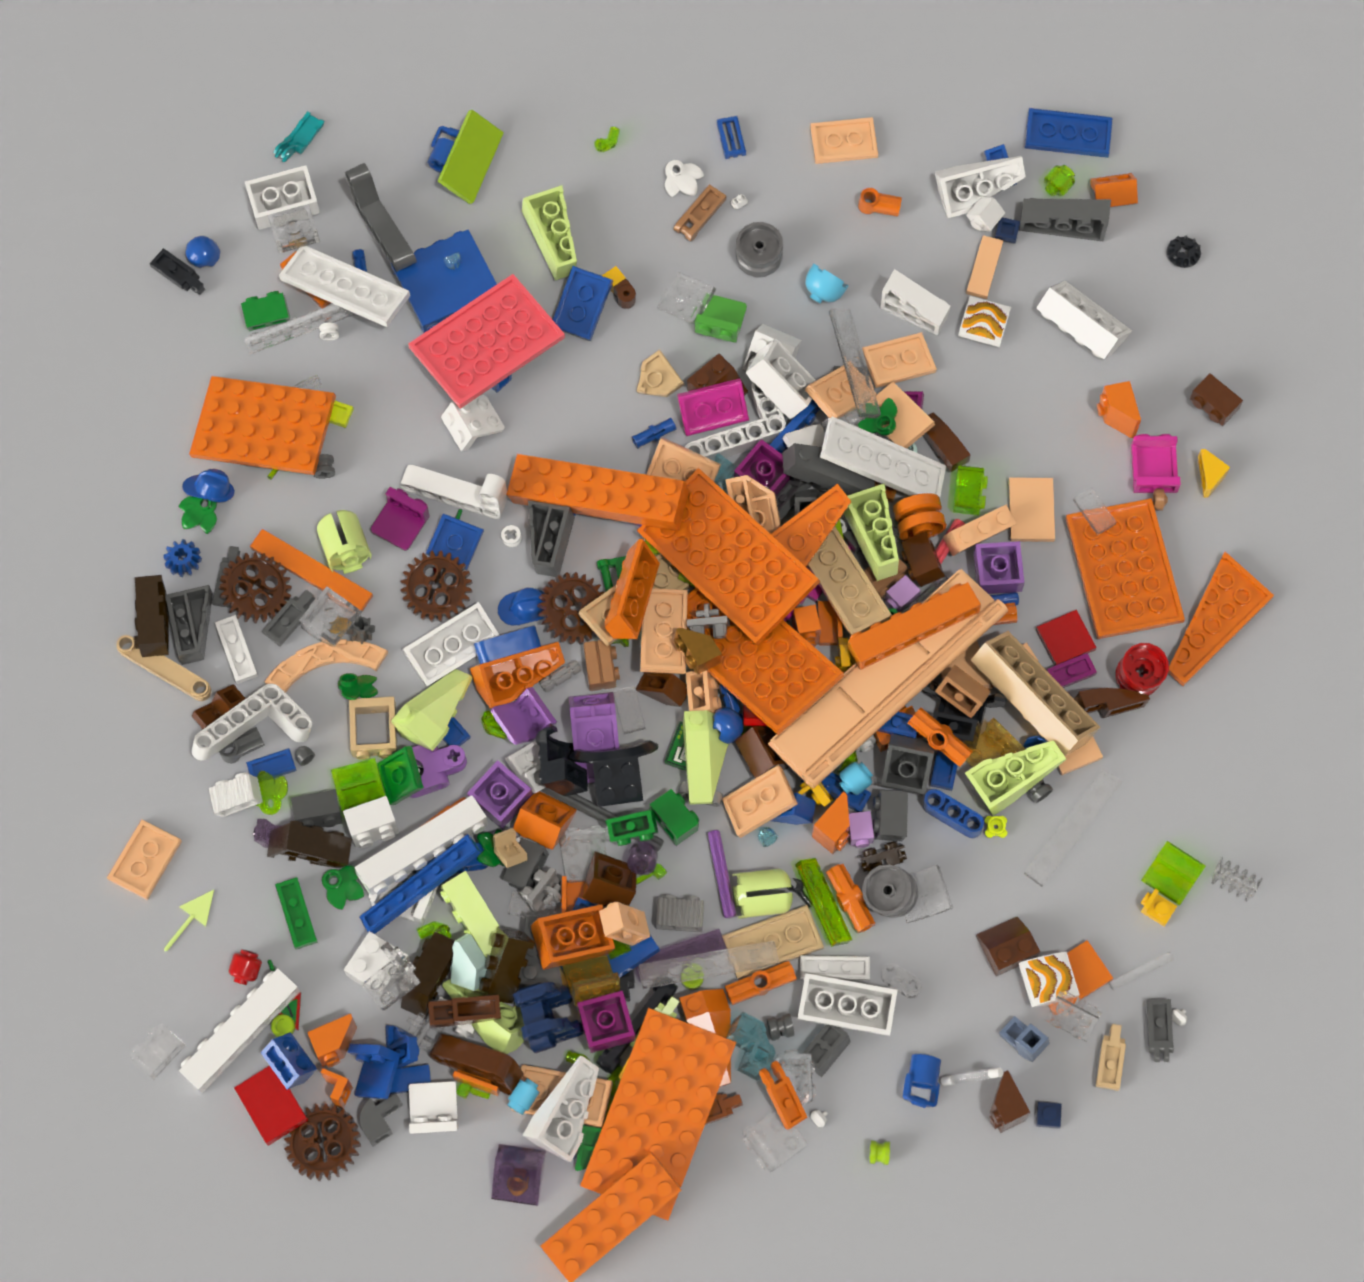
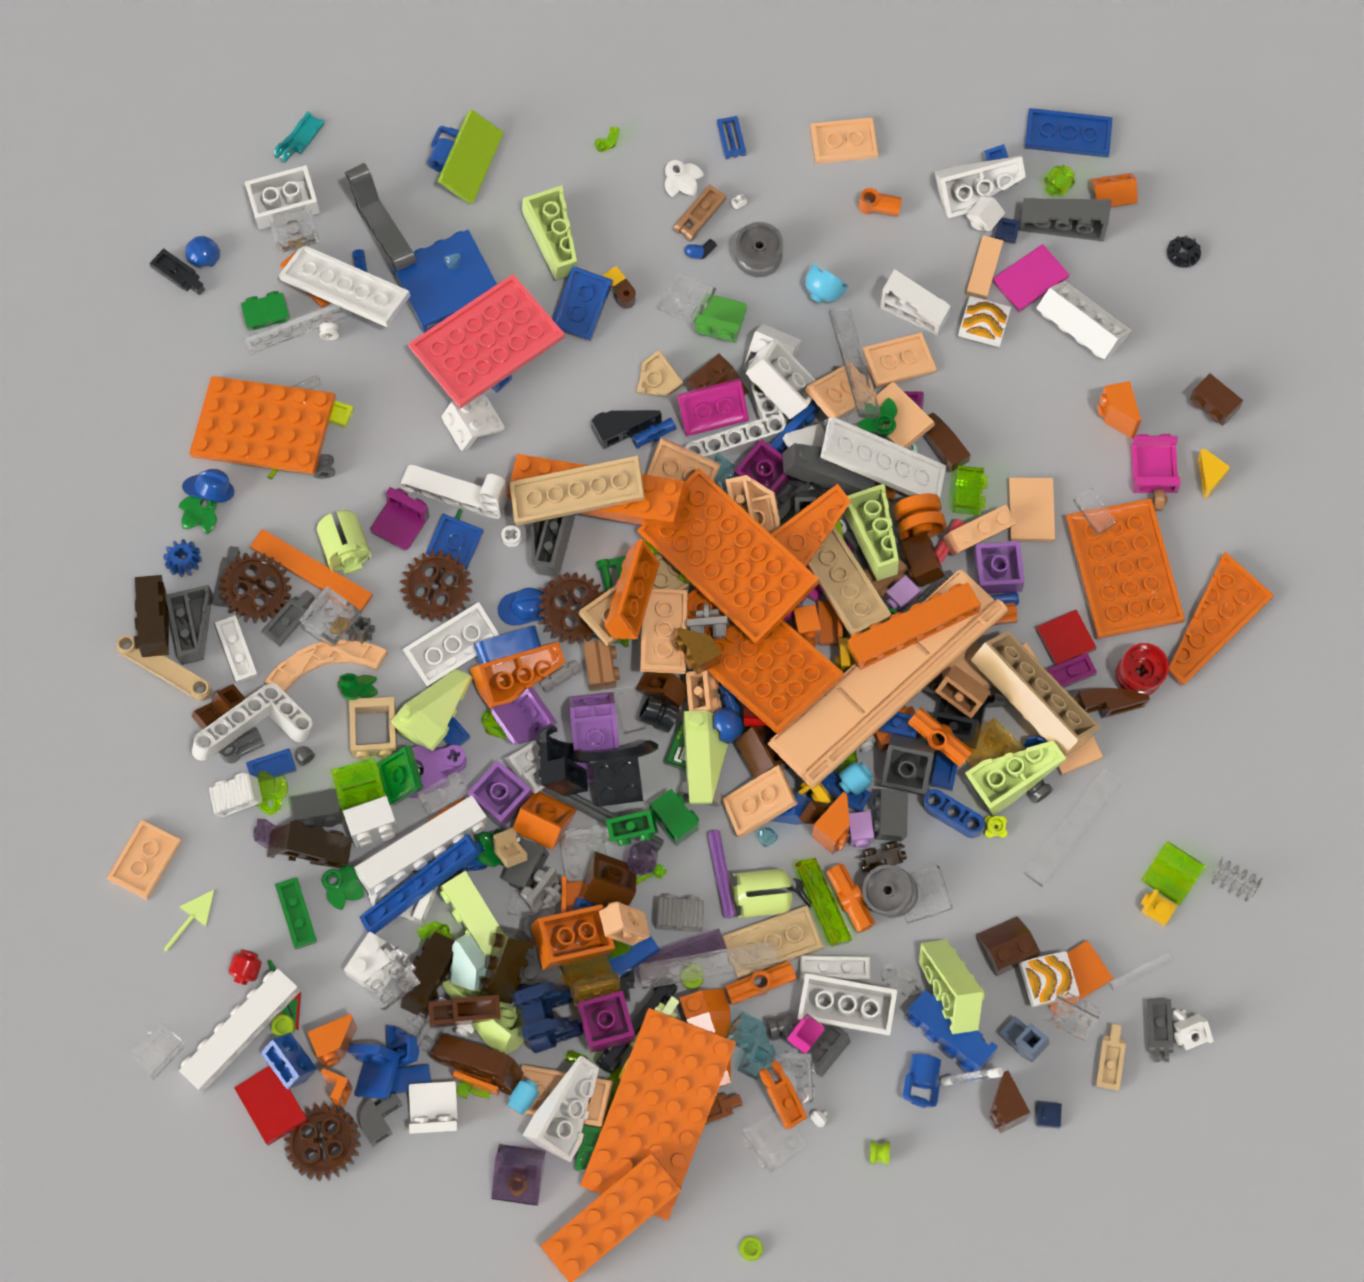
none -> clear hinge [417,771,468,817]
none -> tan plate [510,455,645,526]
none -> black slope [591,410,662,450]
none -> black wheel [639,694,679,733]
none -> arm [685,239,717,259]
none -> lime tile [739,1236,763,1262]
none -> dark pink panel [787,1013,825,1054]
none -> reddish brown tile [799,801,830,824]
none -> blue wedge [906,990,999,1076]
none -> yellowish green wedge [919,939,985,1034]
none -> dark pink tile [992,244,1070,312]
none -> white brick [1174,1014,1214,1050]

